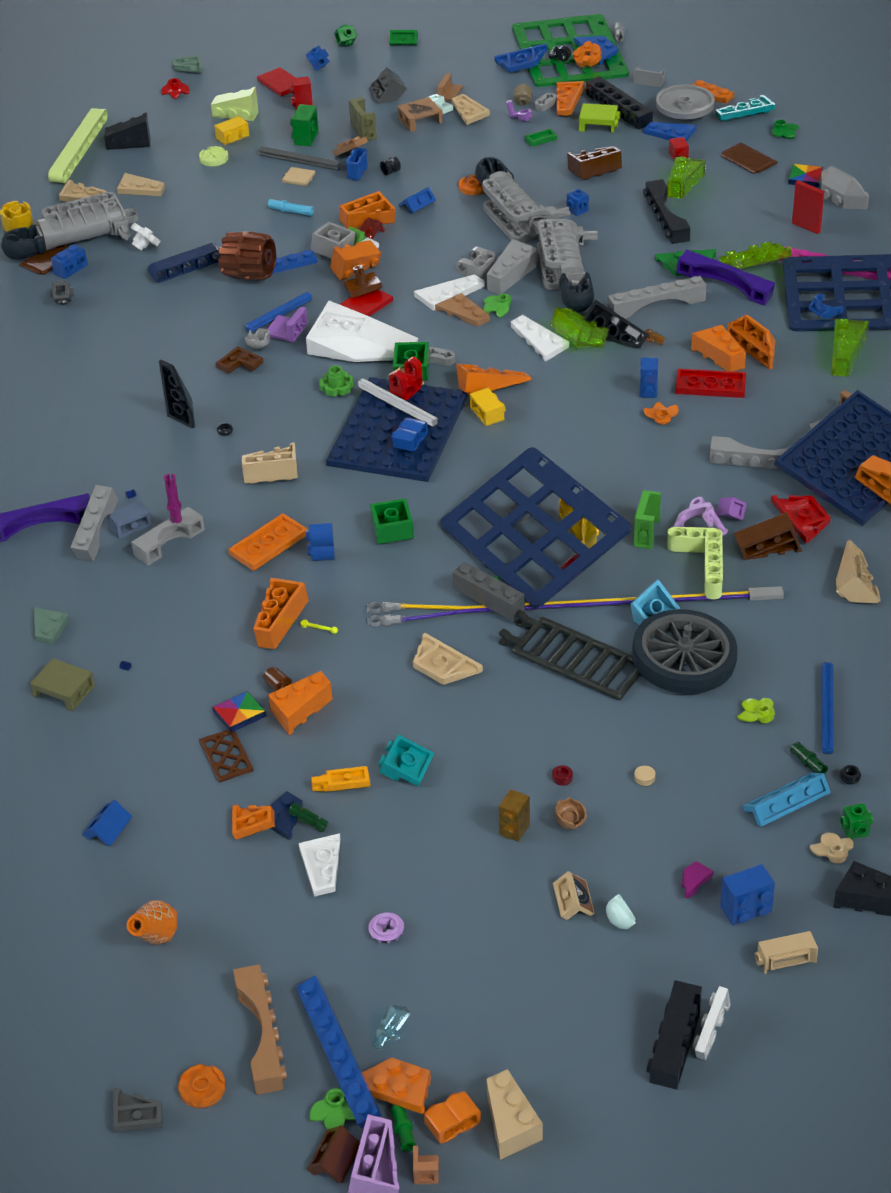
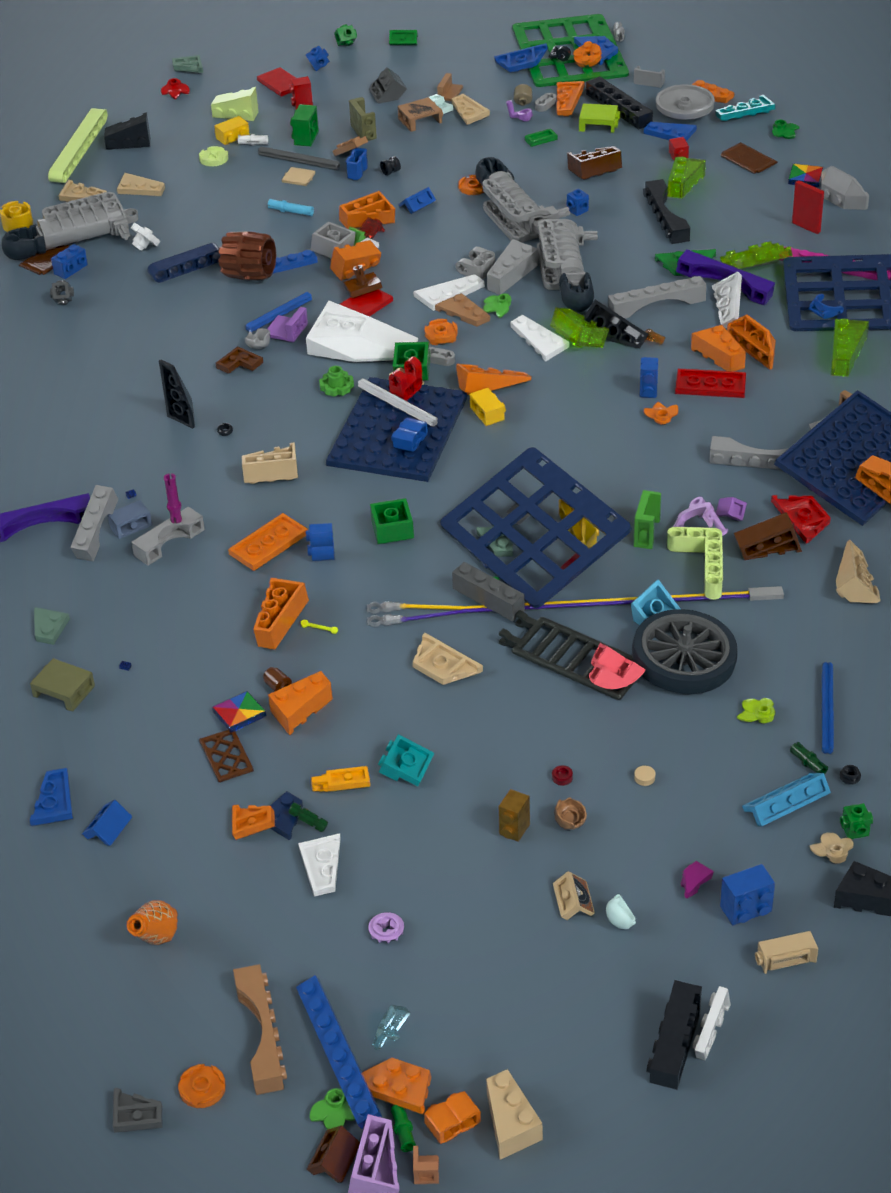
none -> blue wing [29,768,73,826]
none -> white pin [238,134,268,146]
none -> orange plate [424,319,458,345]
none -> sand green wing [477,527,513,557]
none -> coral brick [589,643,645,689]
none -> white wing [712,272,742,328]

